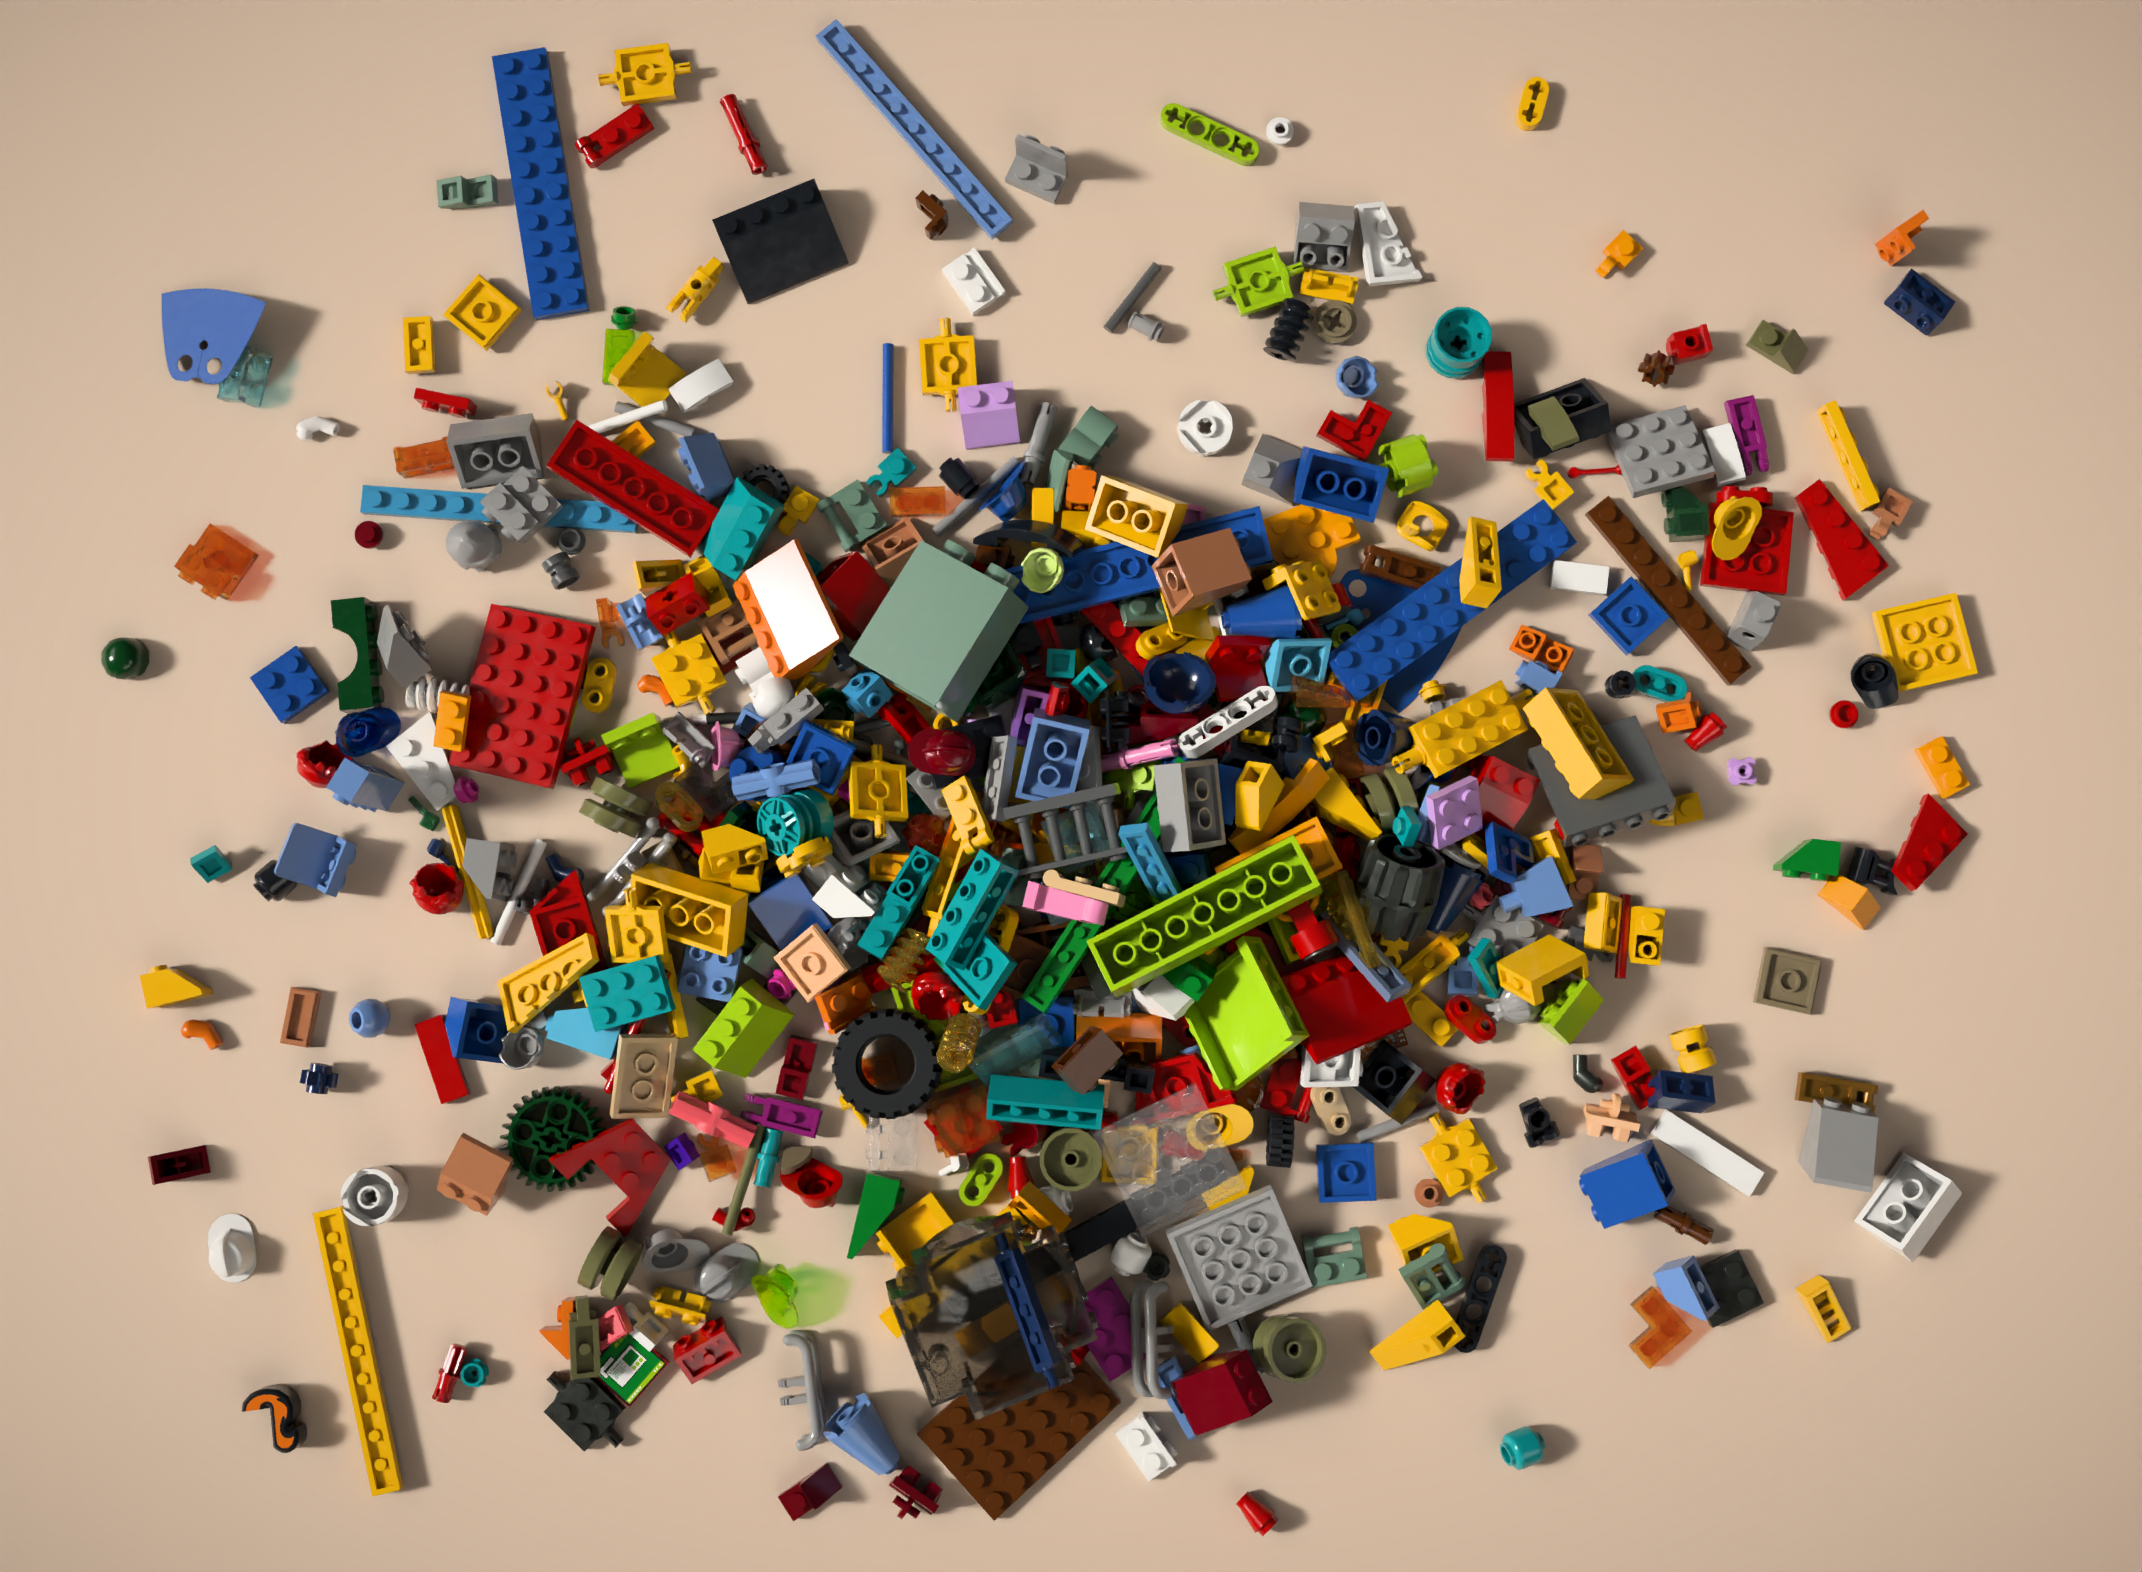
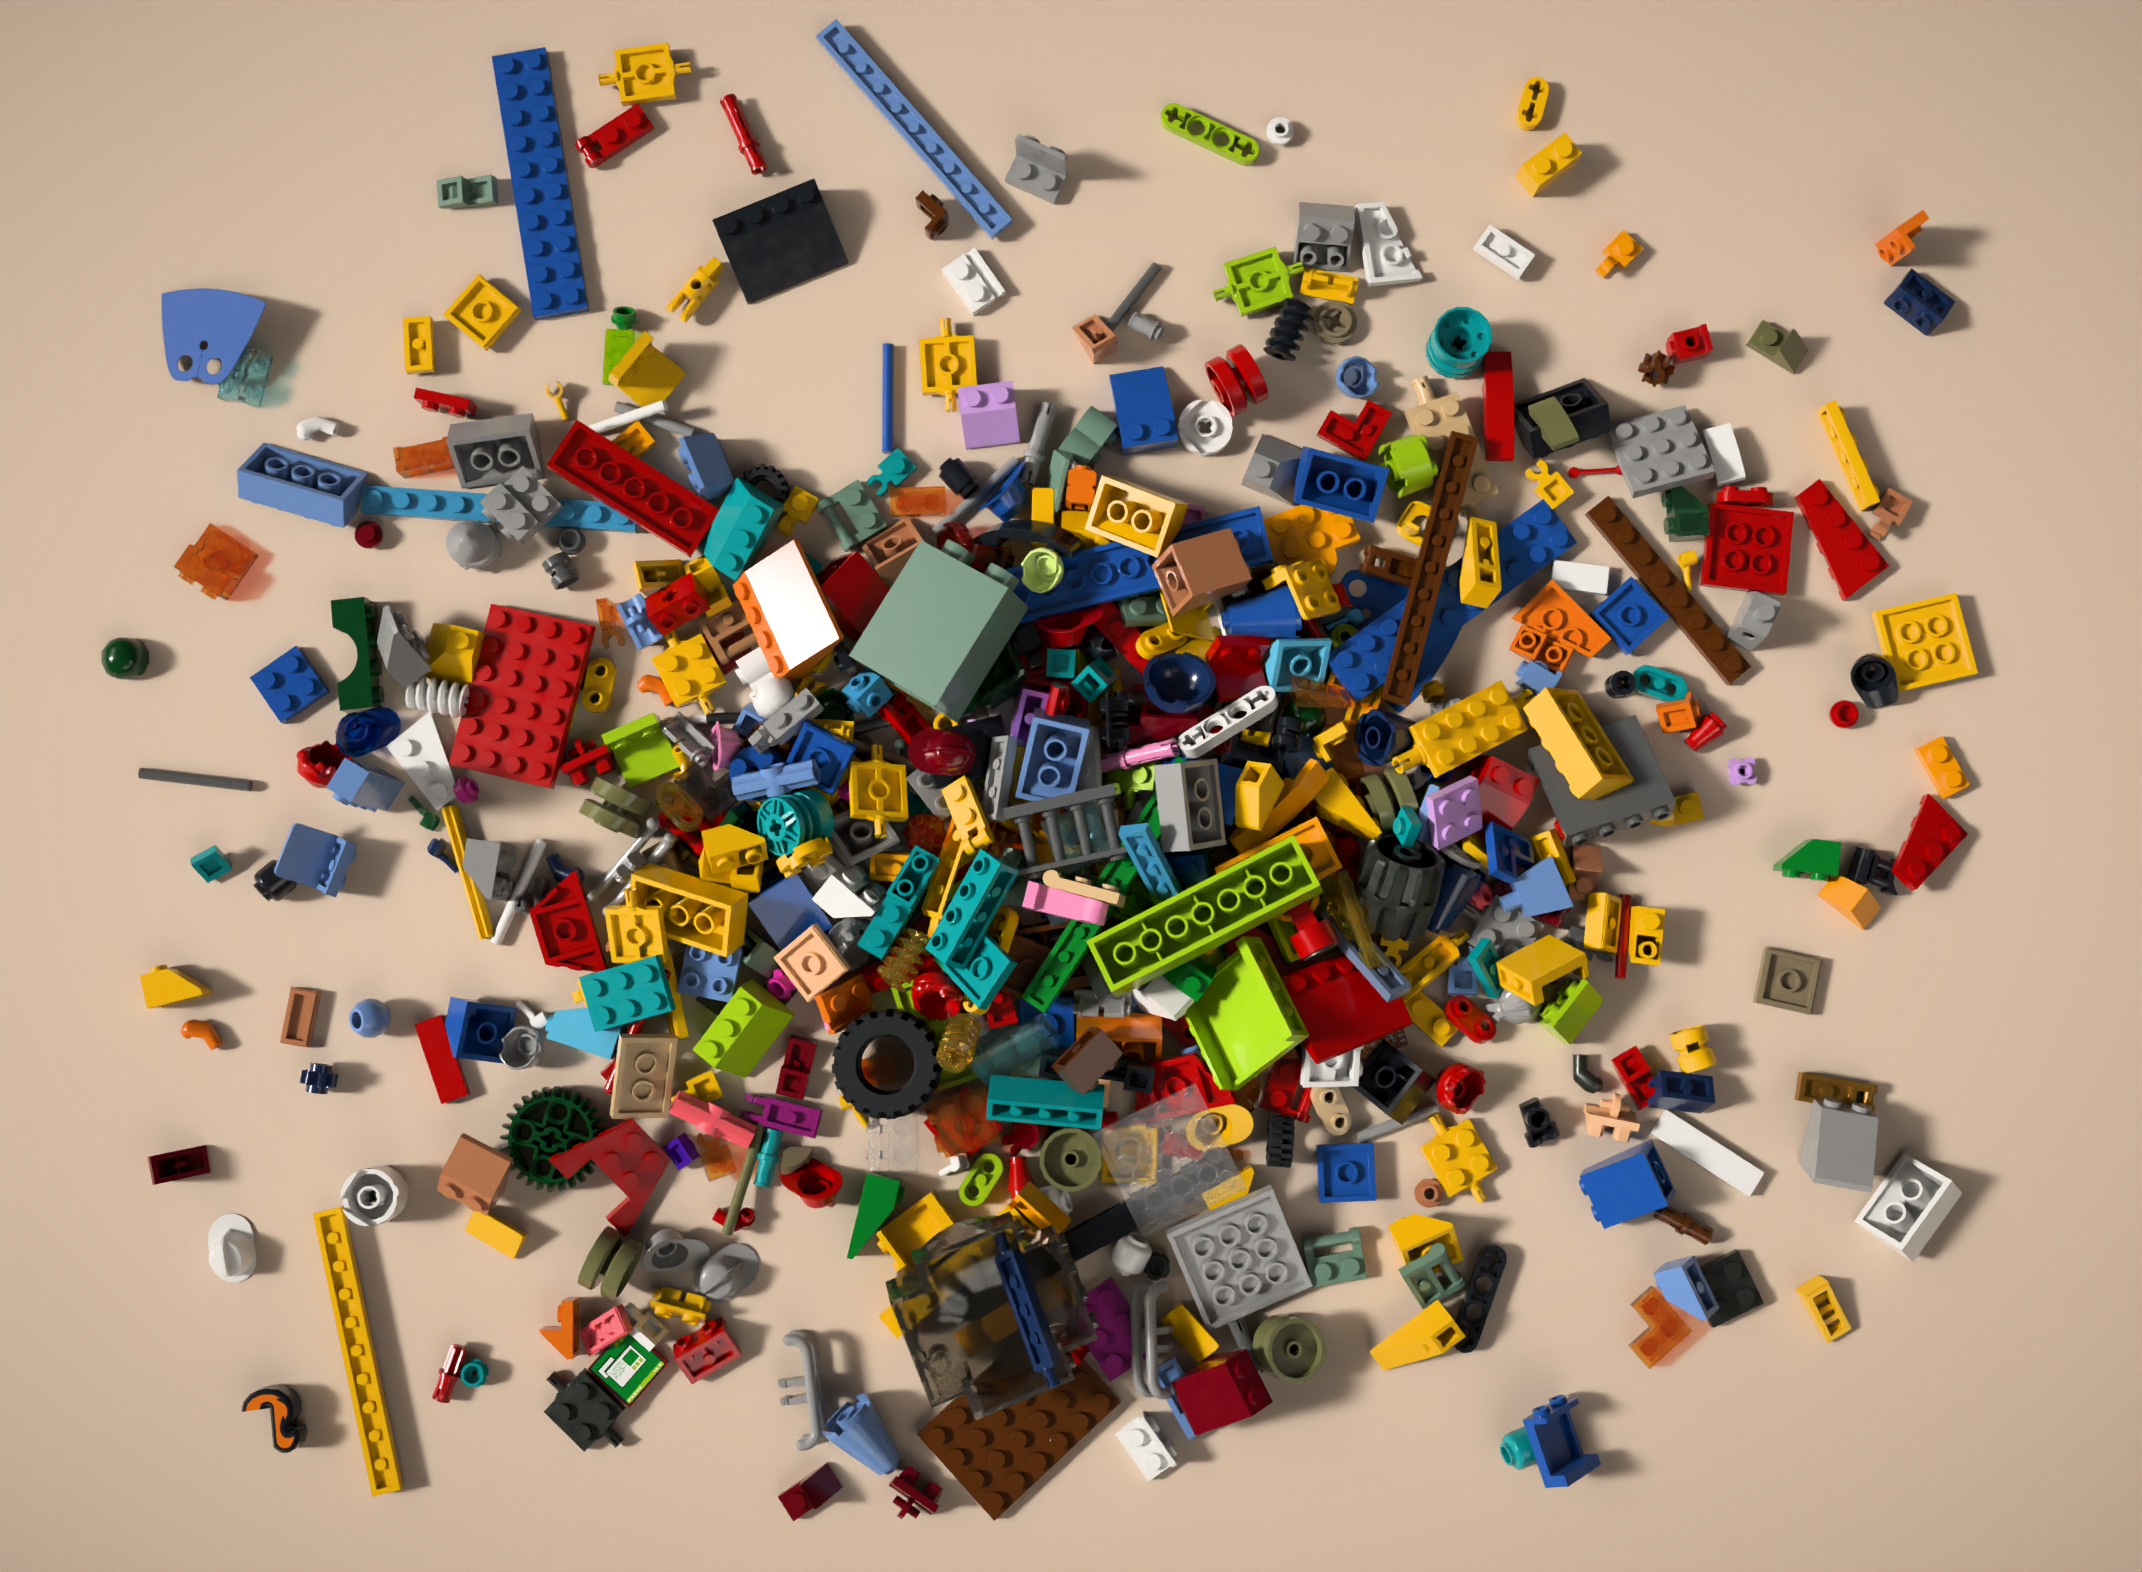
red hair [409,863,465,915] -> none
light orange plate [433,690,471,752] -> none
yellow wing [497,933,599,1033] -> none
olive hinge [568,1295,601,1380] -> none
white slope [669,358,733,413] -> none
clear neon green piece [751,1264,799,1329] -> none
red cone [1236,1491,1279,1536] -> none
yellow piece [1712,496,1762,560] -> none
magenta hinge [1724,395,1769,476] -> none
none -> dark grey bar [138,768,253,791]
none -> medium blue slope [237,443,368,528]
none -> yellow slope [425,623,485,687]
none -> yellow slope [465,1211,529,1259]
none -> clear red hair [936,521,974,553]
none -> red piece [1037,606,1104,649]
none -> nougat slope [1072,314,1118,364]
none -> blue slope [1109,366,1178,456]
none -> red wheel [1205,344,1269,417]
none -> reddish brown plate [1380,431,1479,707]
none -> tan plate [1404,375,1499,521]
none -> white plate [1473,224,1535,280]
none -> orange wing [1511,579,1612,658]
none -> yellow brick [1516,132,1582,197]
none -> blue panel [1523,1395,1601,1488]

